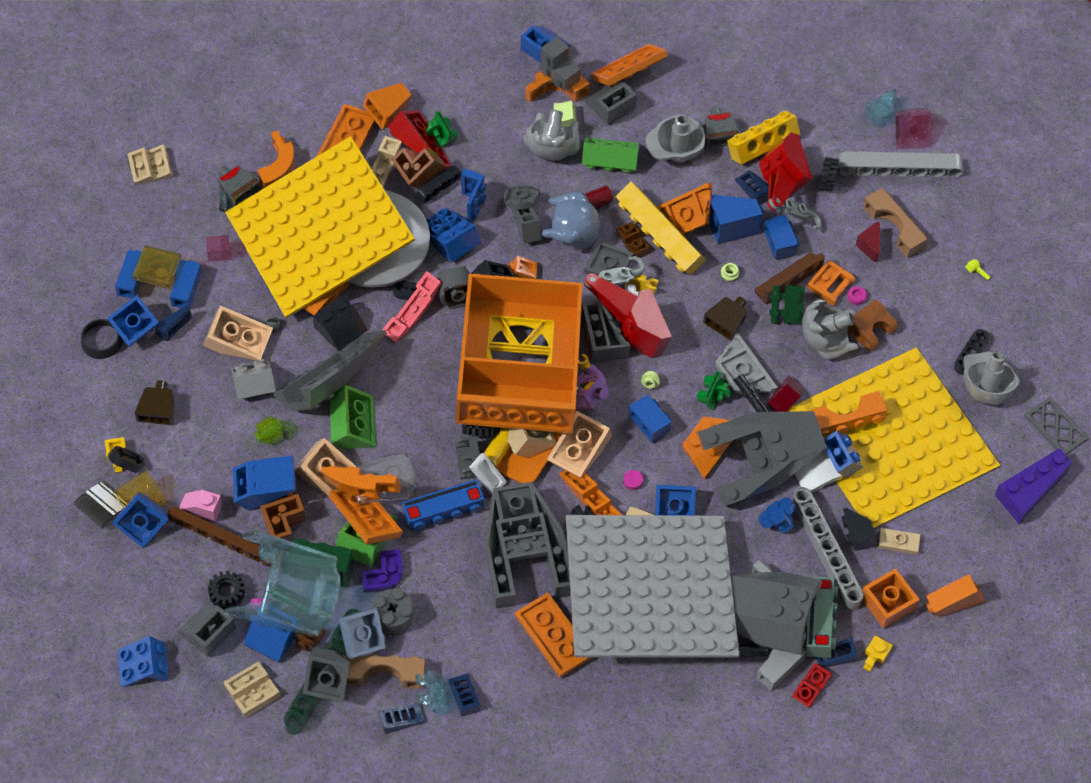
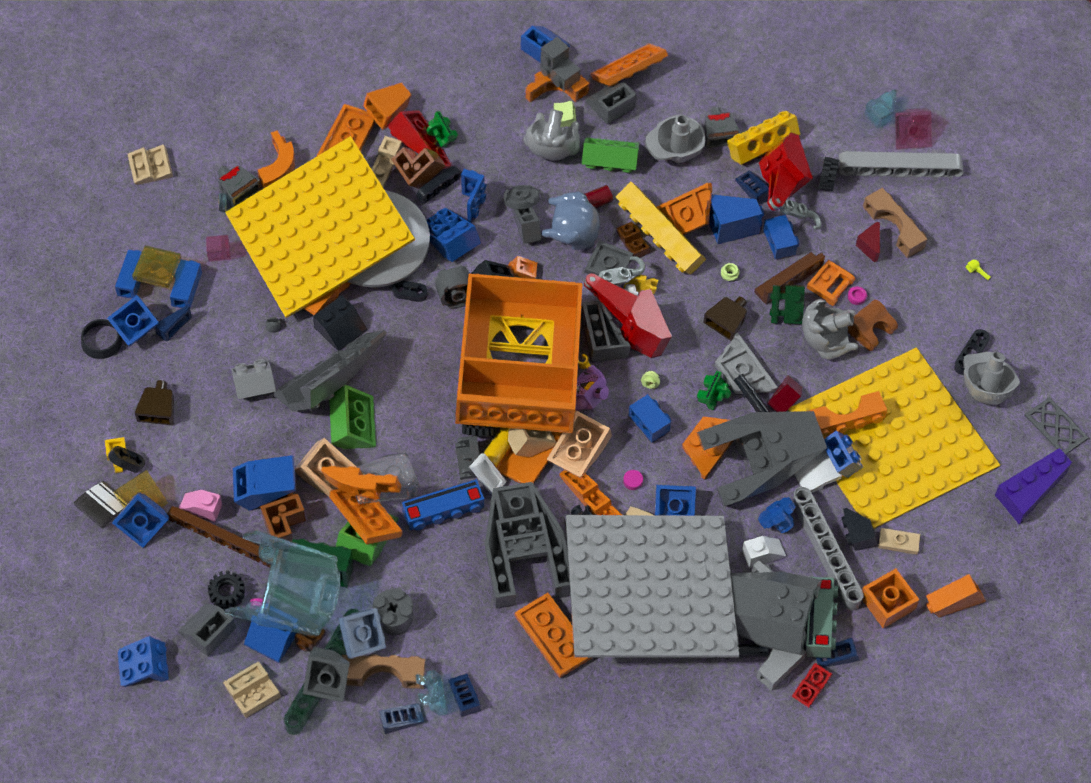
light nougat slope [203,305,273,361] -> none
clear neon green head [254,416,285,445] -> none
dark purple plate [362,549,402,592] -> none
coral slope [383,271,442,343] -> none
yellow plate [863,635,893,672] -> none
none -> white slope [742,536,786,568]

